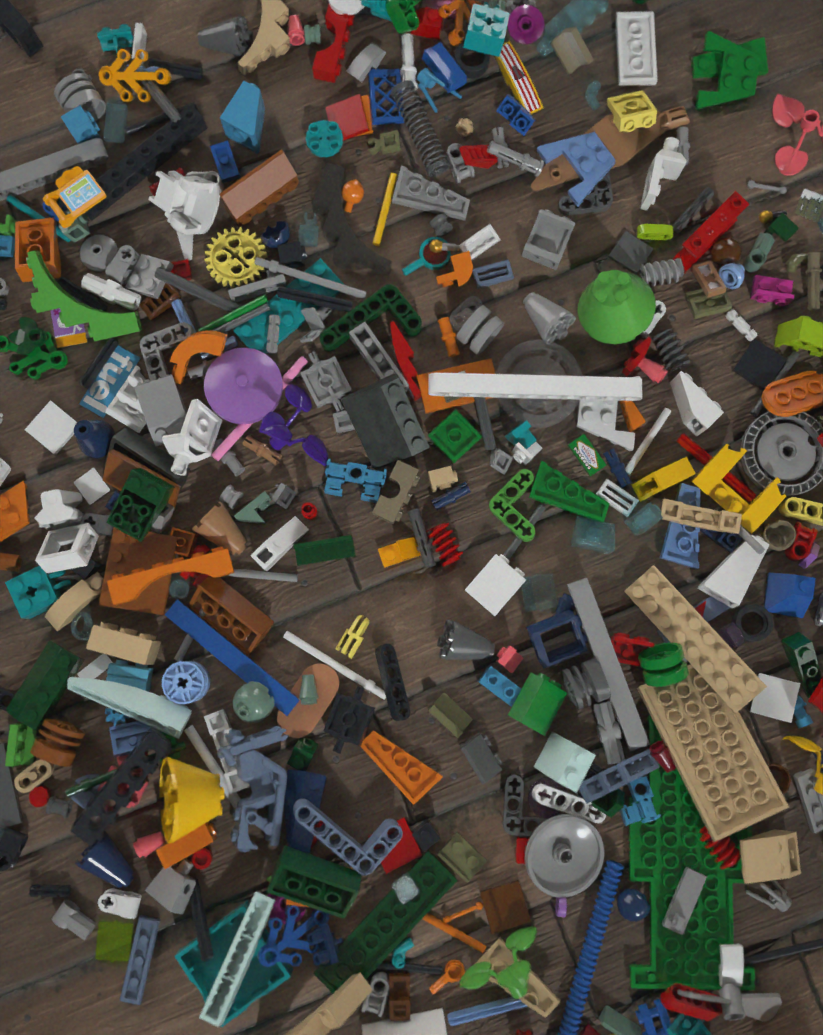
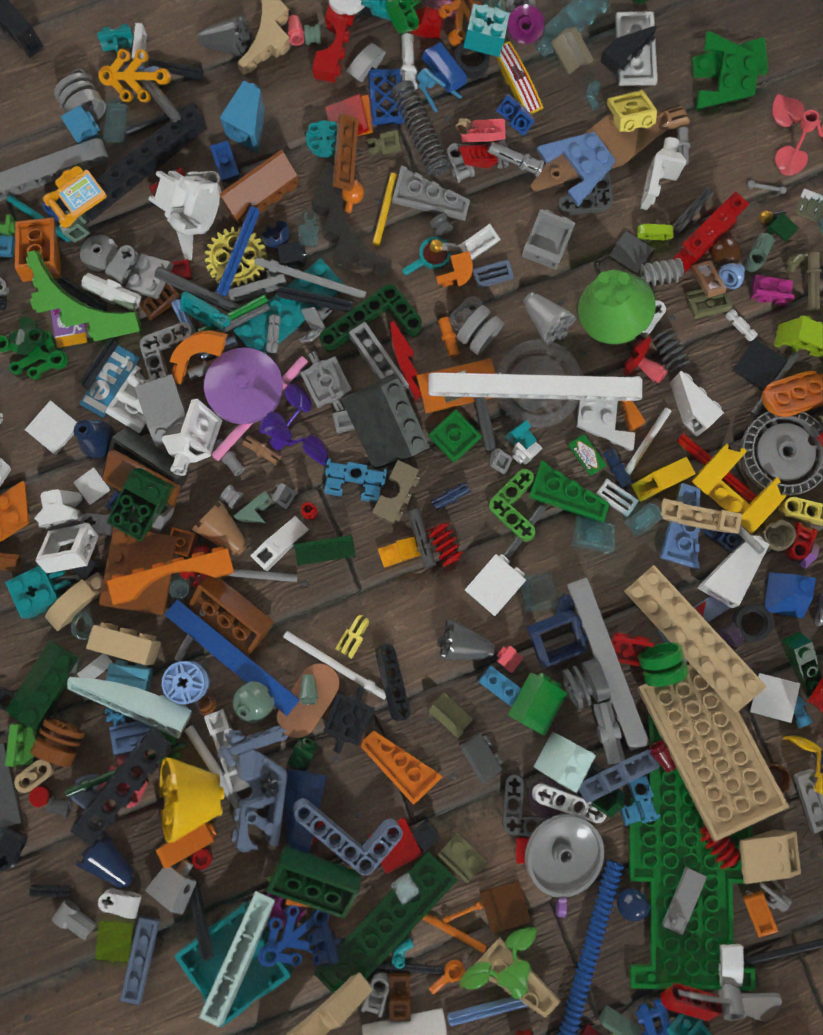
coral cone [133,831,166,858] -> none
tan brick [428,466,458,493] -> none
none -> teal hinge [180,291,230,330]
none -> dark orange plate [197,696,217,716]
none -> blue axle [217,206,260,296]
none -> black plate [260,777,279,799]
none -> dark orange plate [333,113,359,191]
none -> coral bracket [461,119,506,142]
none -> black slope [600,25,657,76]
none -> orange tile [742,890,779,938]

